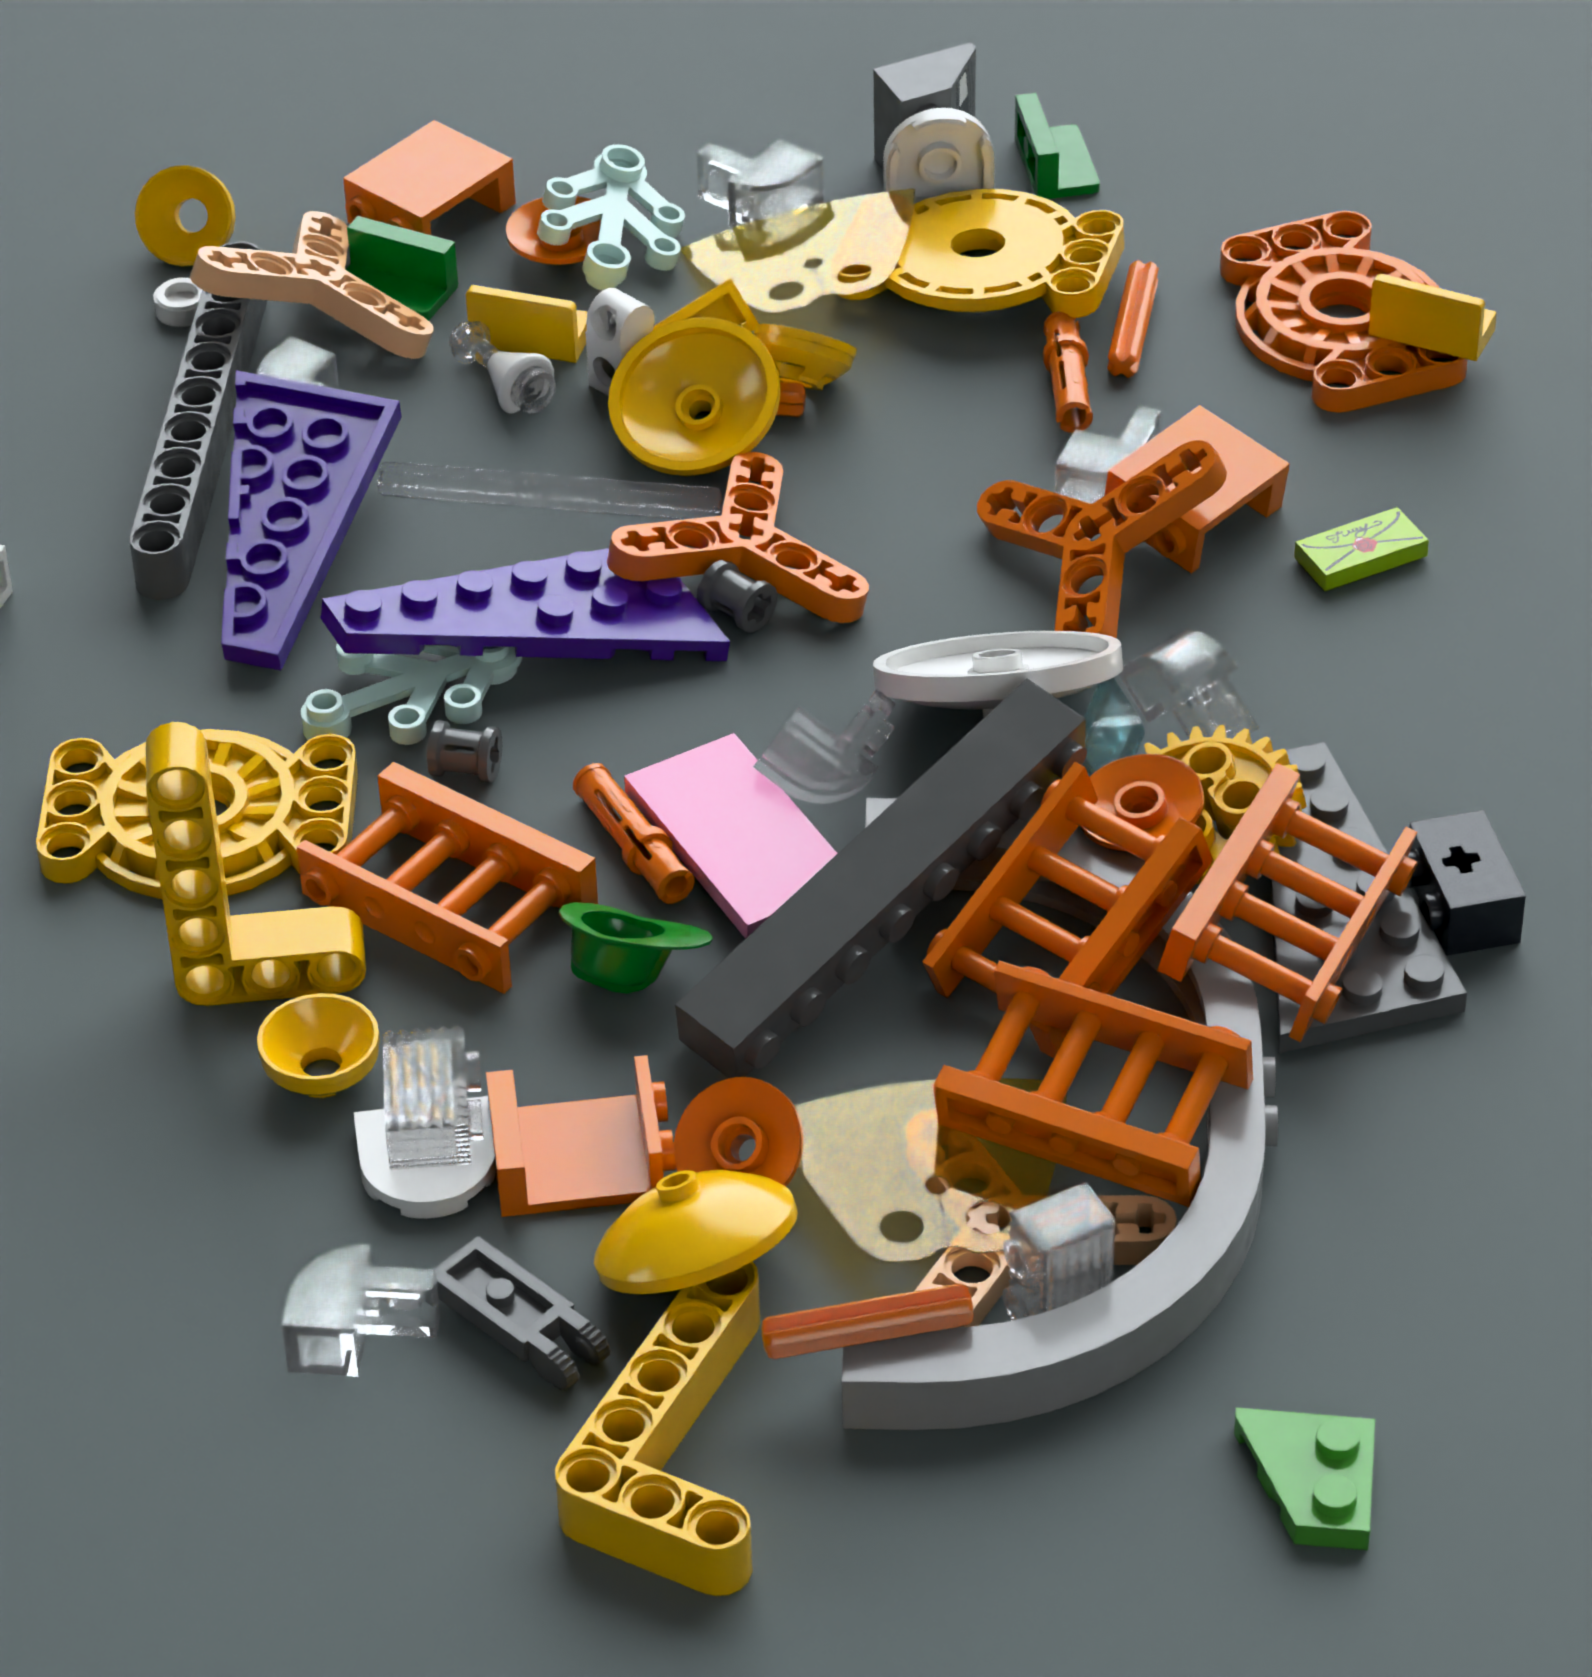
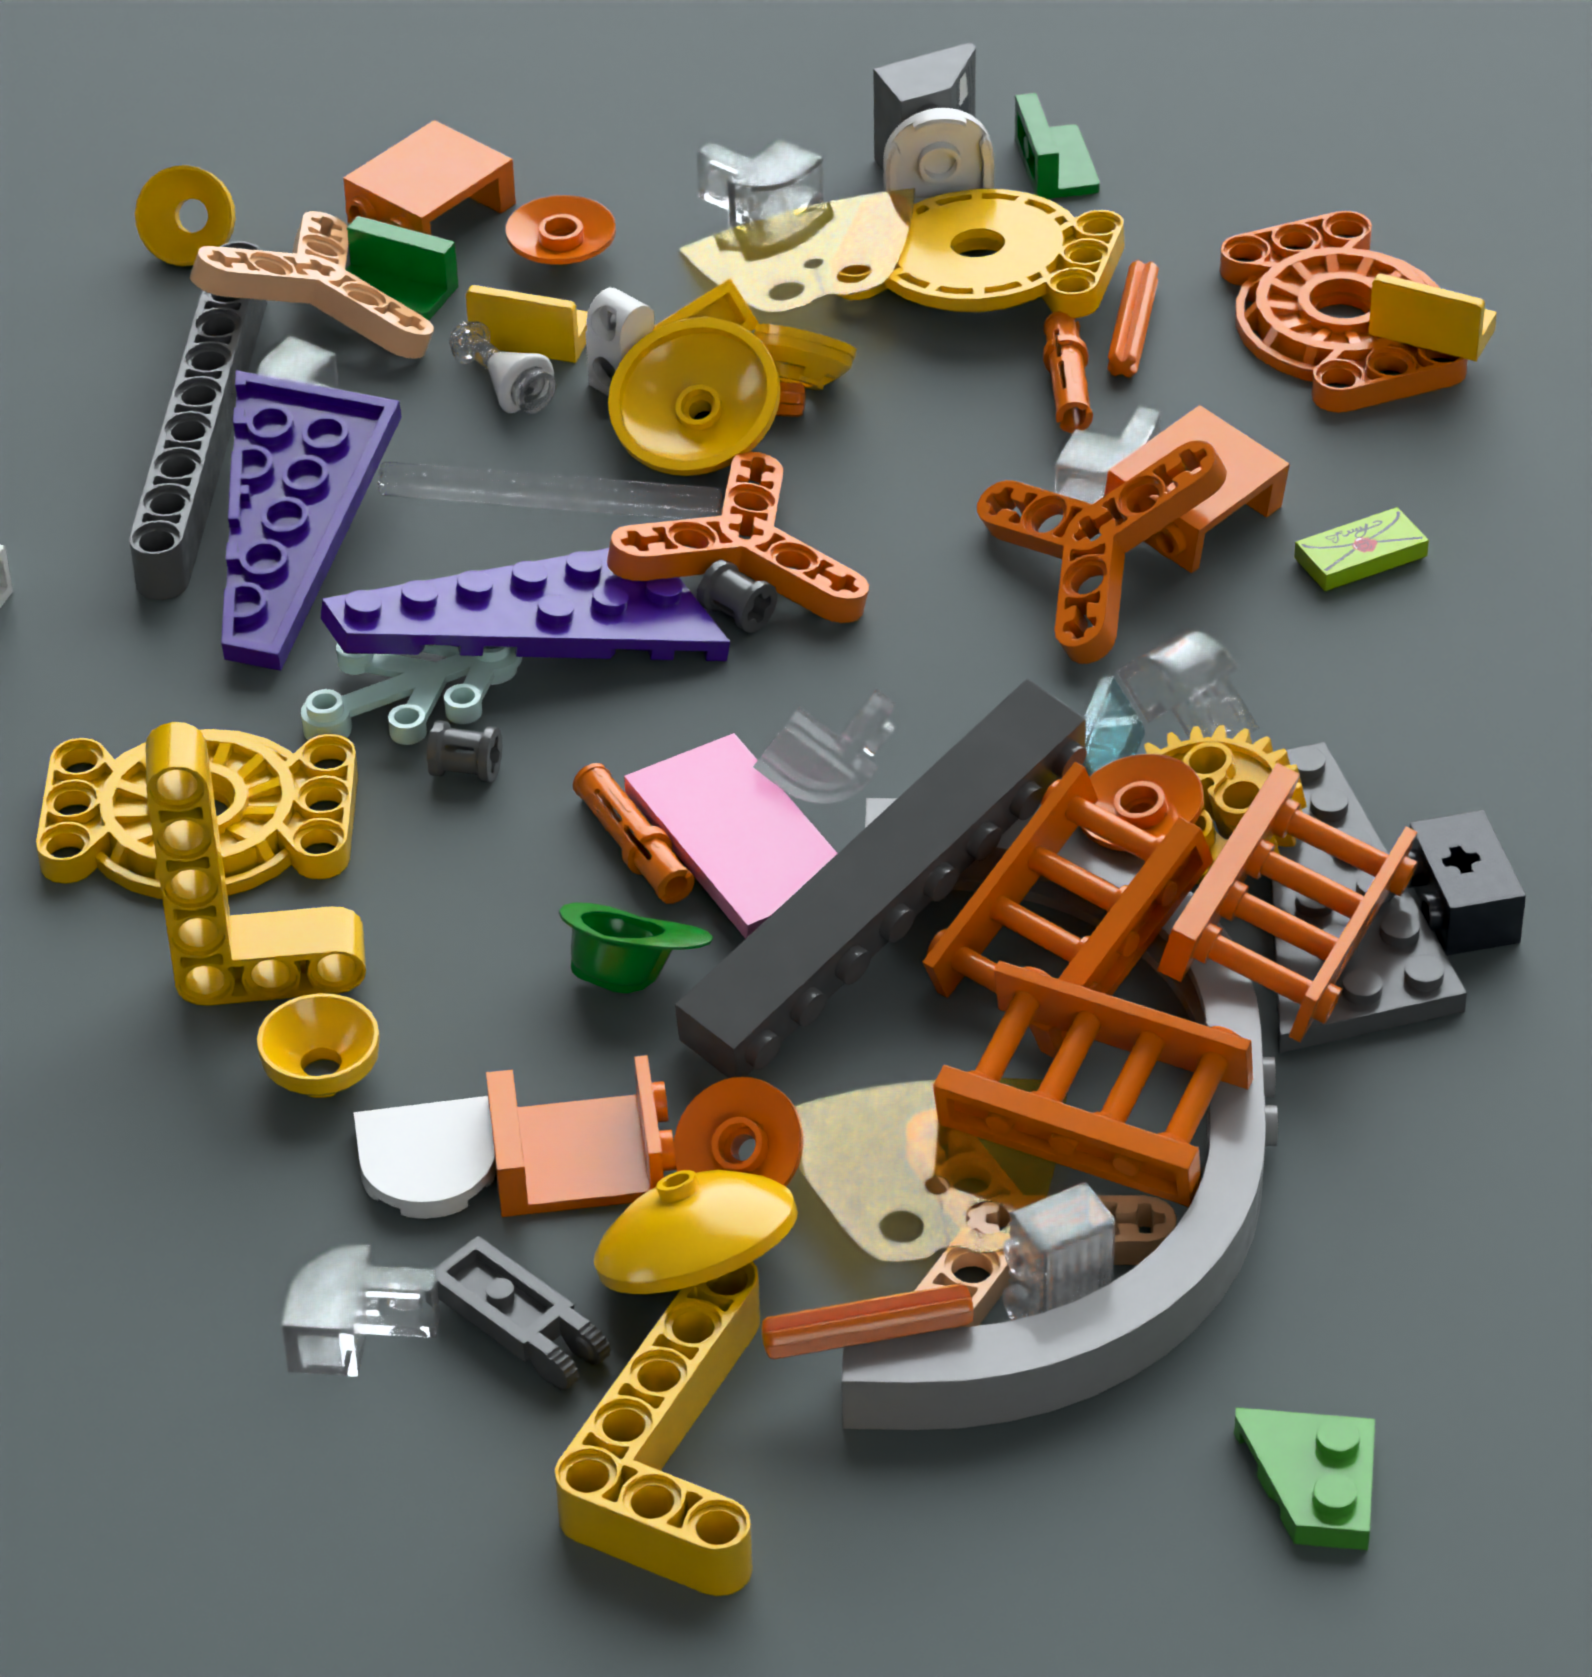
white tile [153,278,202,327] -> none
orange fence [297,762,598,994] -> none
clear brick [383,1025,484,1170] -> none
light aqua plant [537,144,685,290] -> none
white dish [873,631,1123,717] -> none

